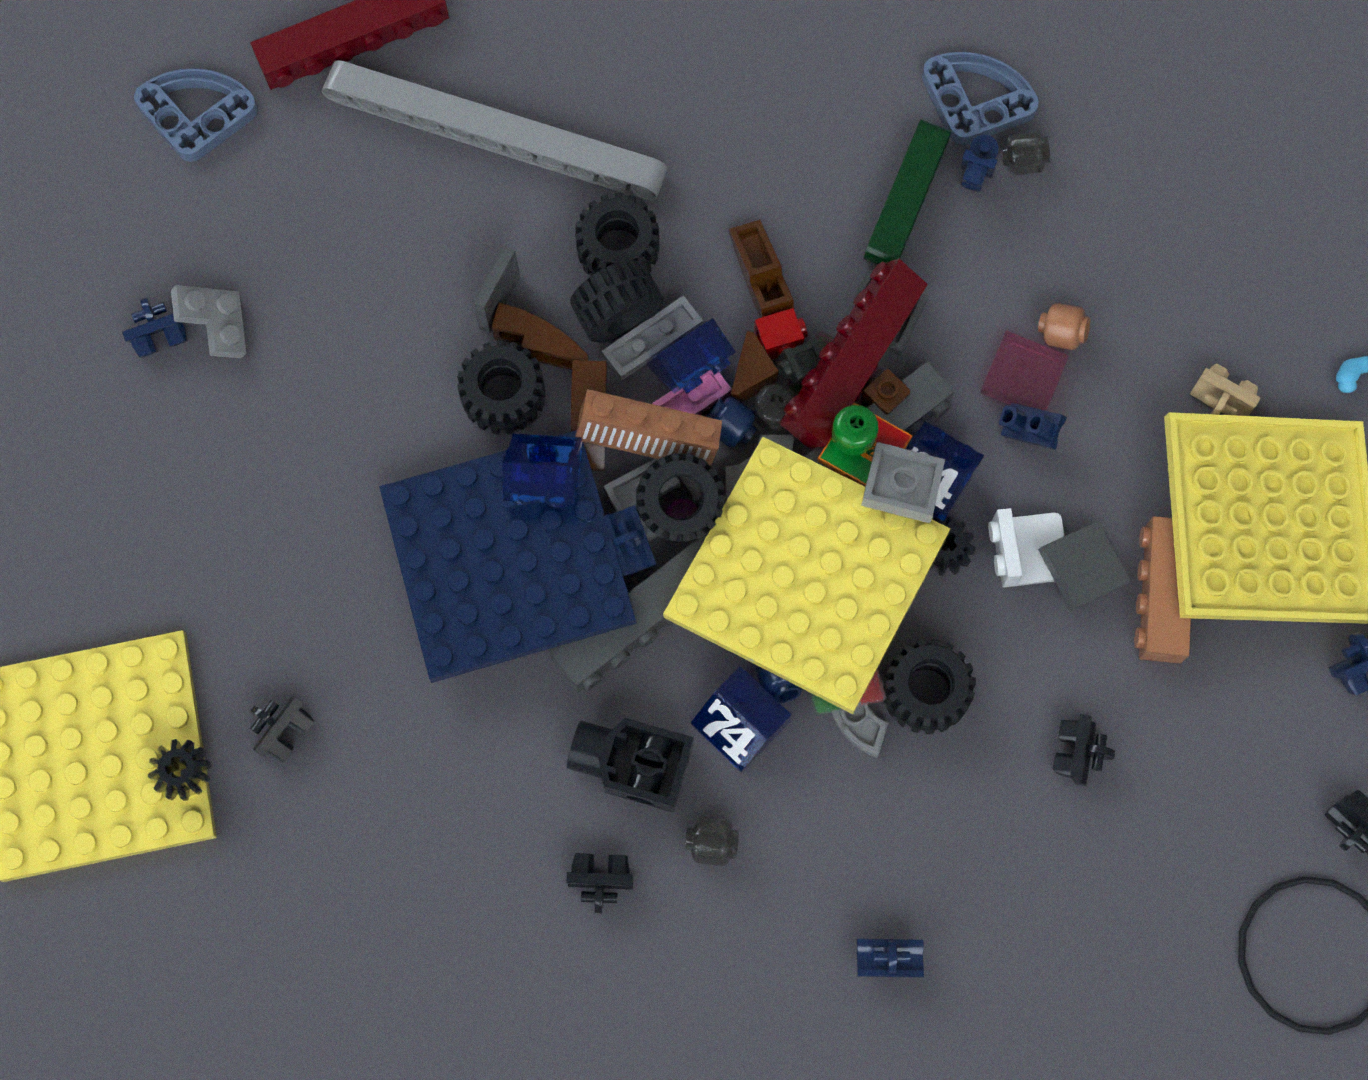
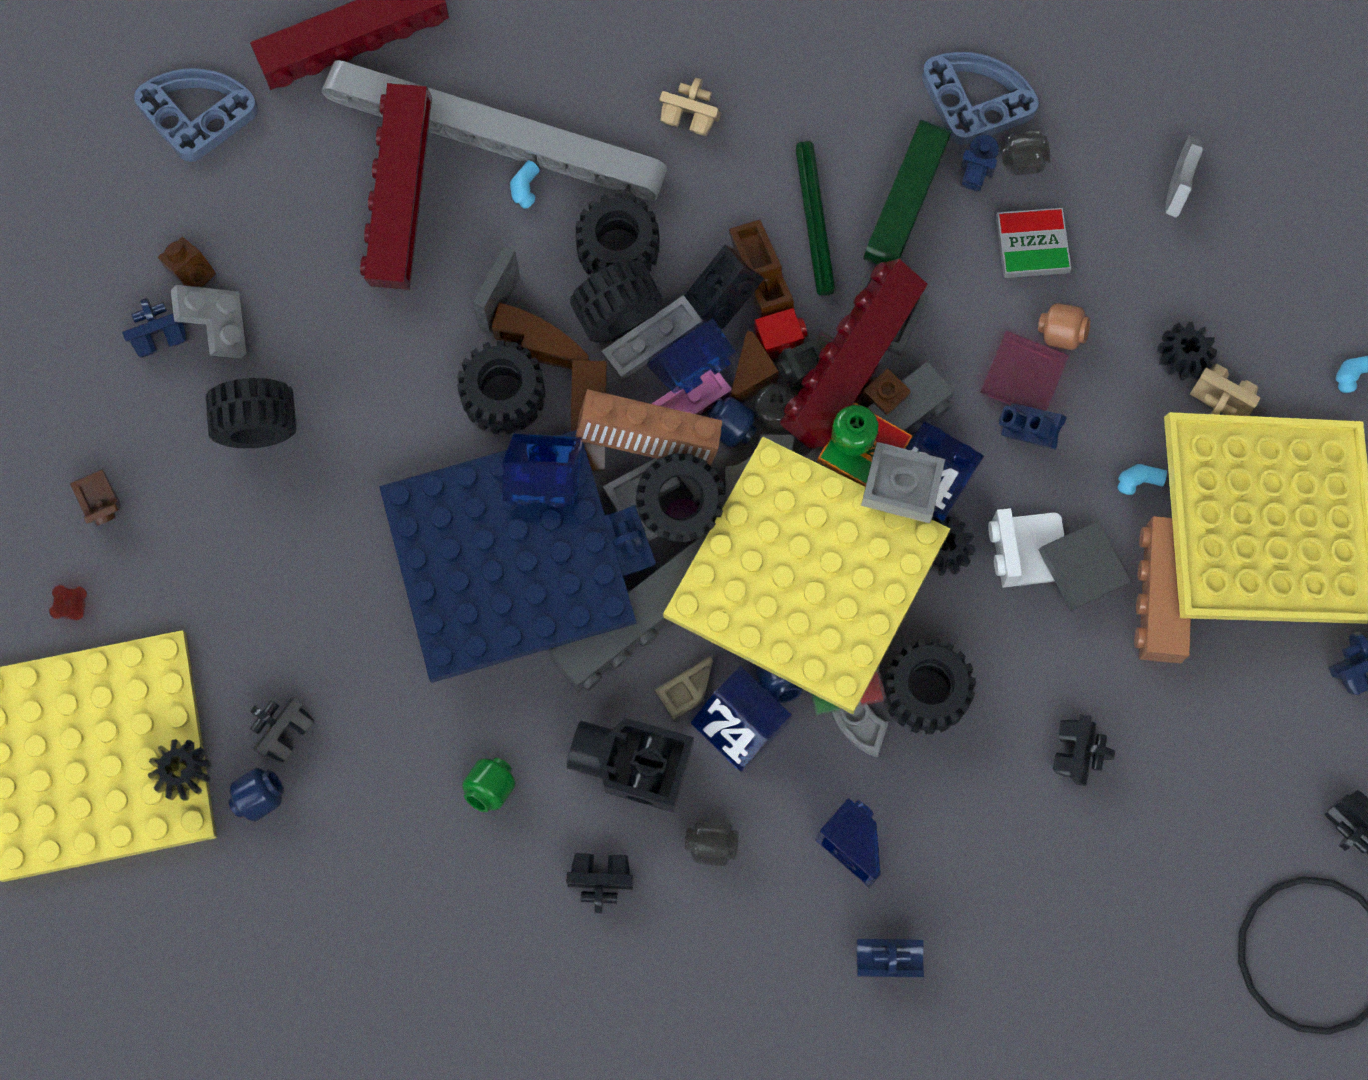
none -> clear red plate [49,585,87,621]
none -> reddish brown bracket [70,469,121,526]
none -> reddish brown bracket [157,236,216,287]
none -> black tyre [206,378,297,449]
none -> dark blue head [228,768,284,822]
none -> dark red brick [360,83,432,290]
none -> green head [462,757,516,812]
none -> medium azure arm [510,160,540,209]
none -> dark tan tile [655,656,713,722]
none -> tan hips [659,78,721,137]
none -> black bracket [684,245,764,329]
none -> dark green axle [796,141,835,296]
none -> clear blue slope [815,798,881,889]
none -> tile [996,208,1071,278]
none -> medium azure arm [1117,464,1167,495]
none -> black gear [1157,321,1217,381]
none -> light grey tile [1165,135,1203,218]

